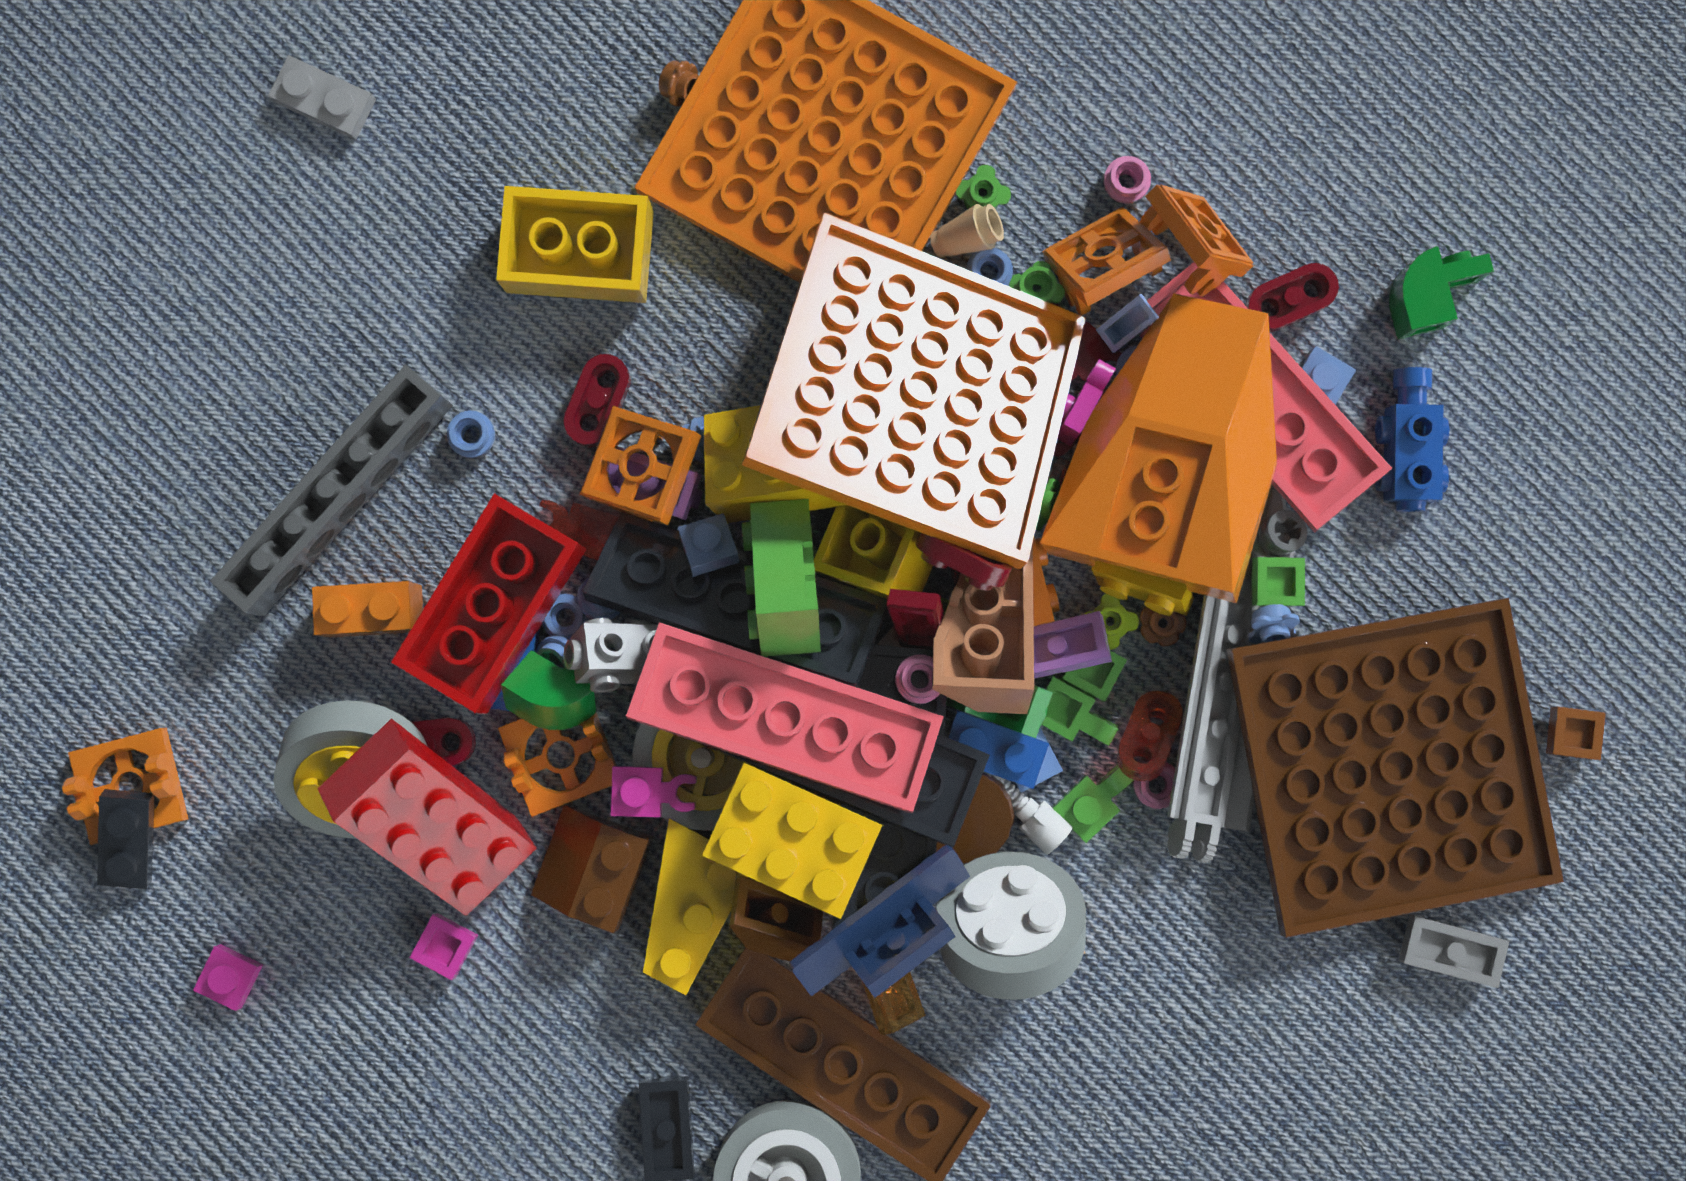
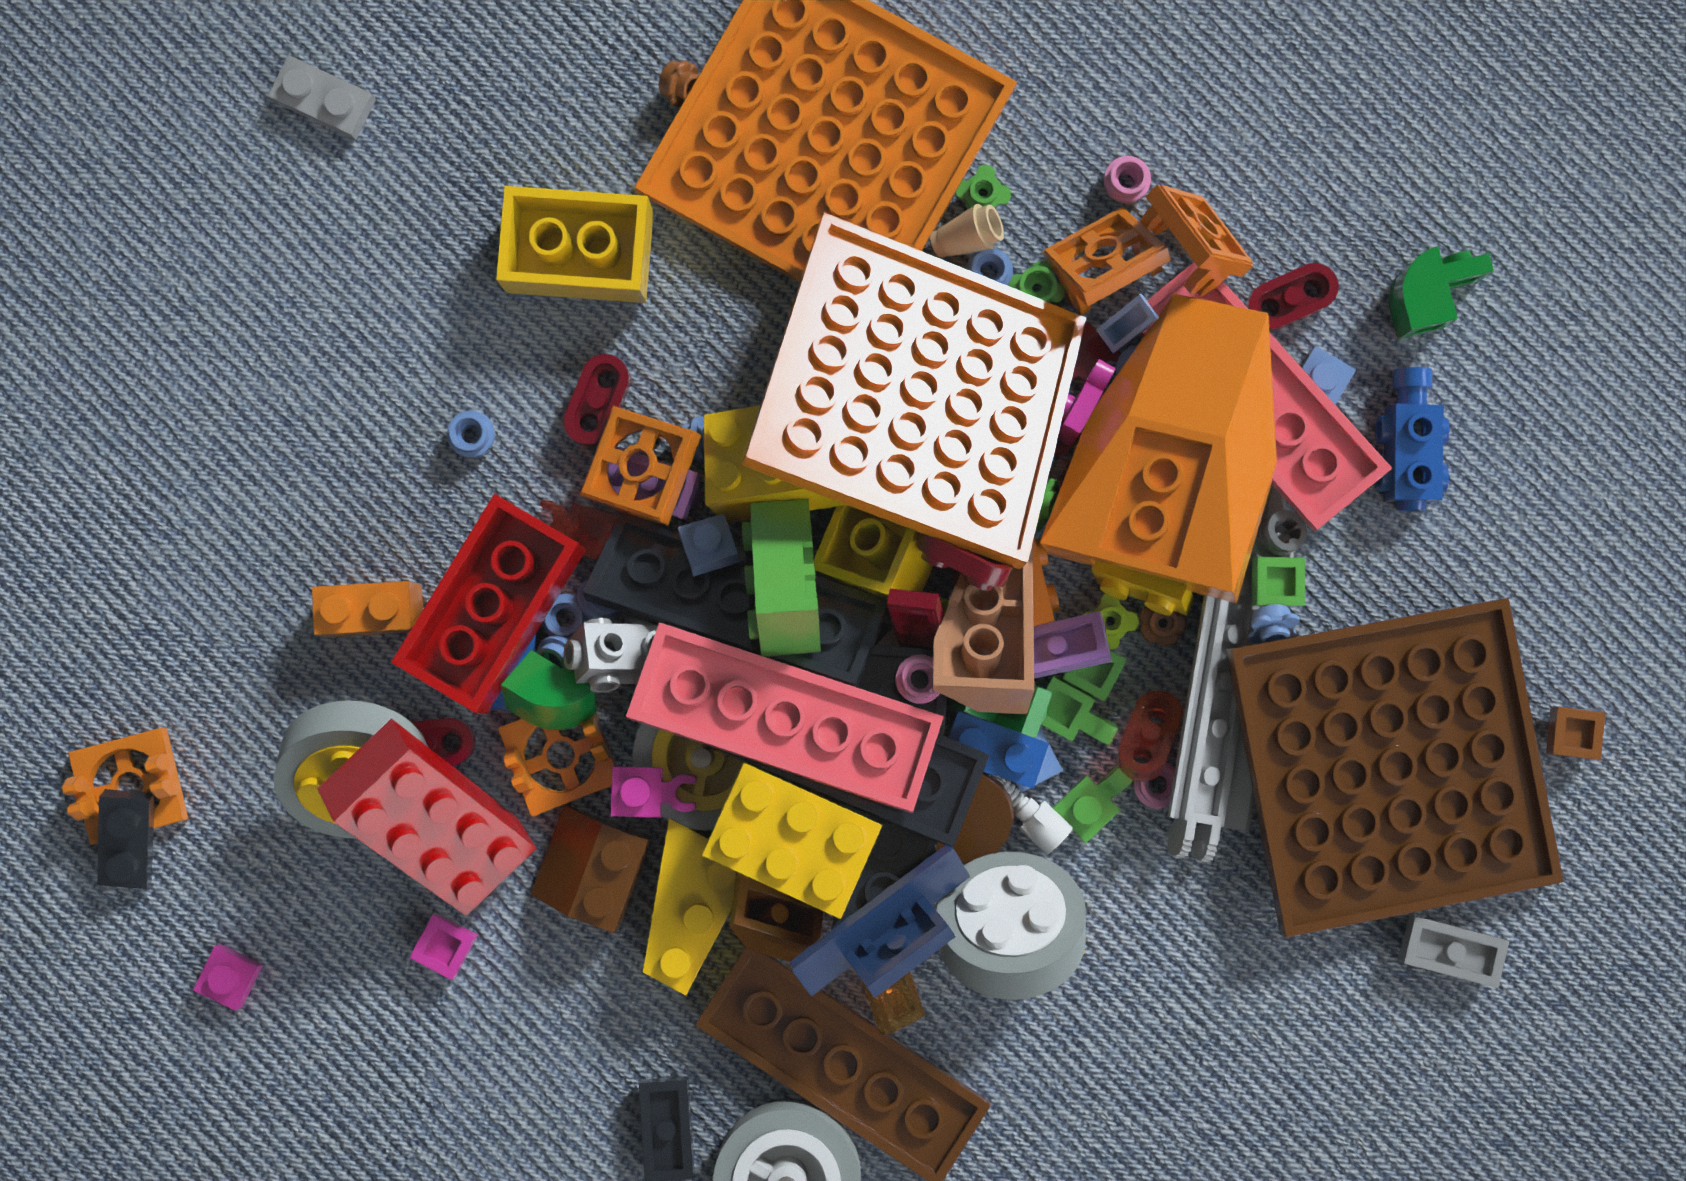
dark grey brick [210,364,453,616] -> none

